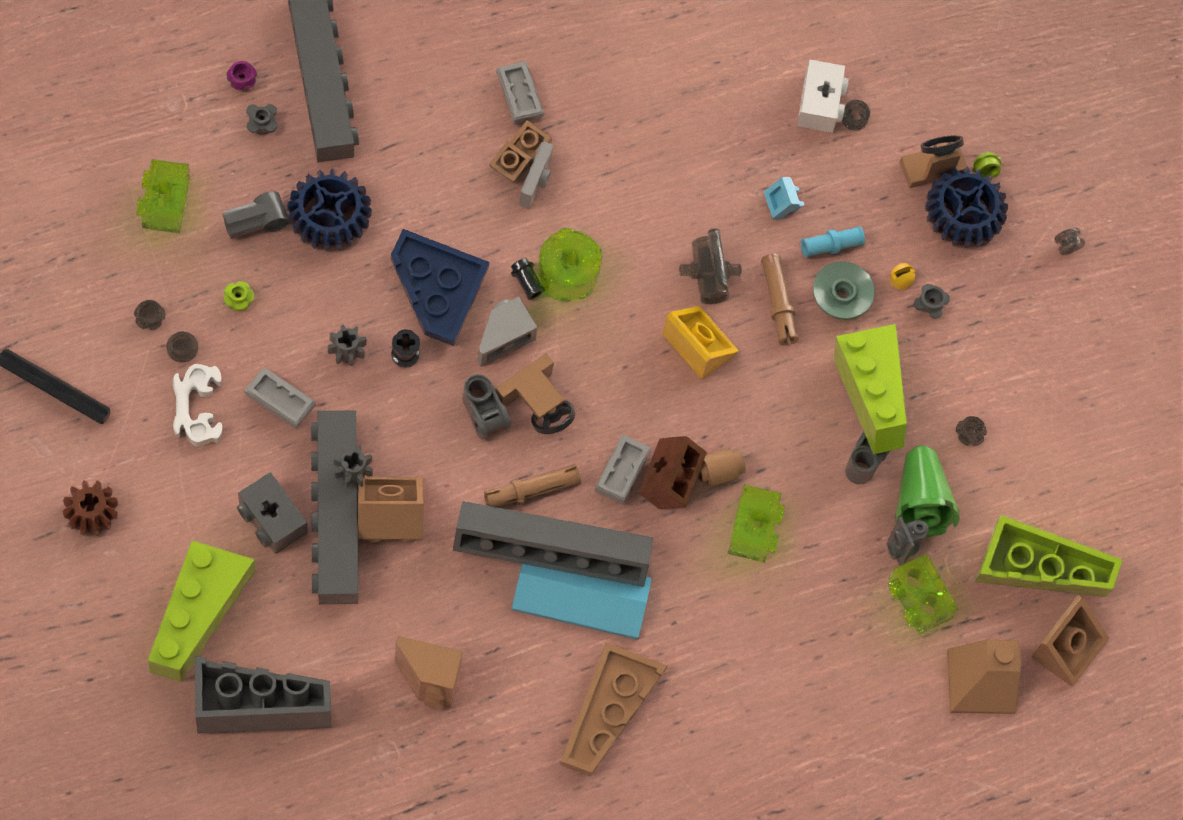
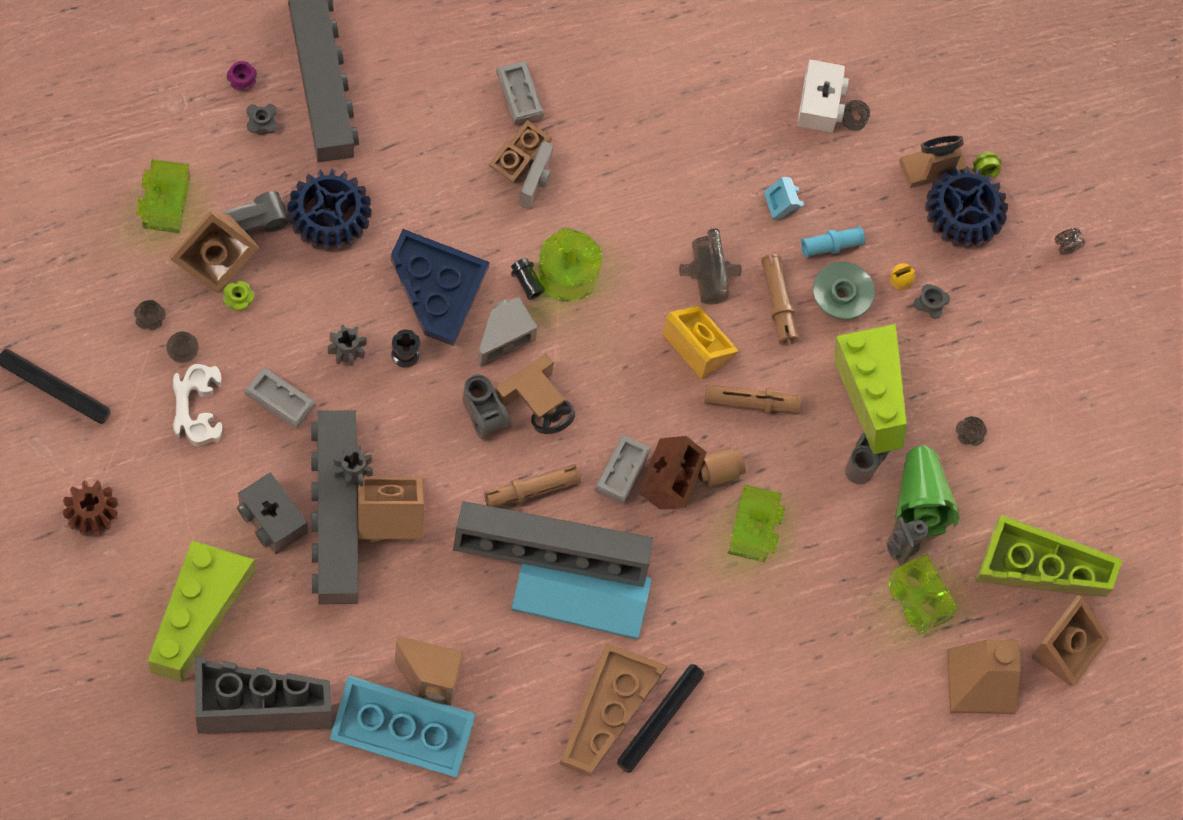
none -> medium nougat slope [169,211,259,293]
none -> medium azure slope [330,675,476,778]
none -> black axle [617,664,704,773]
none -> medium nougat pin [704,384,801,415]

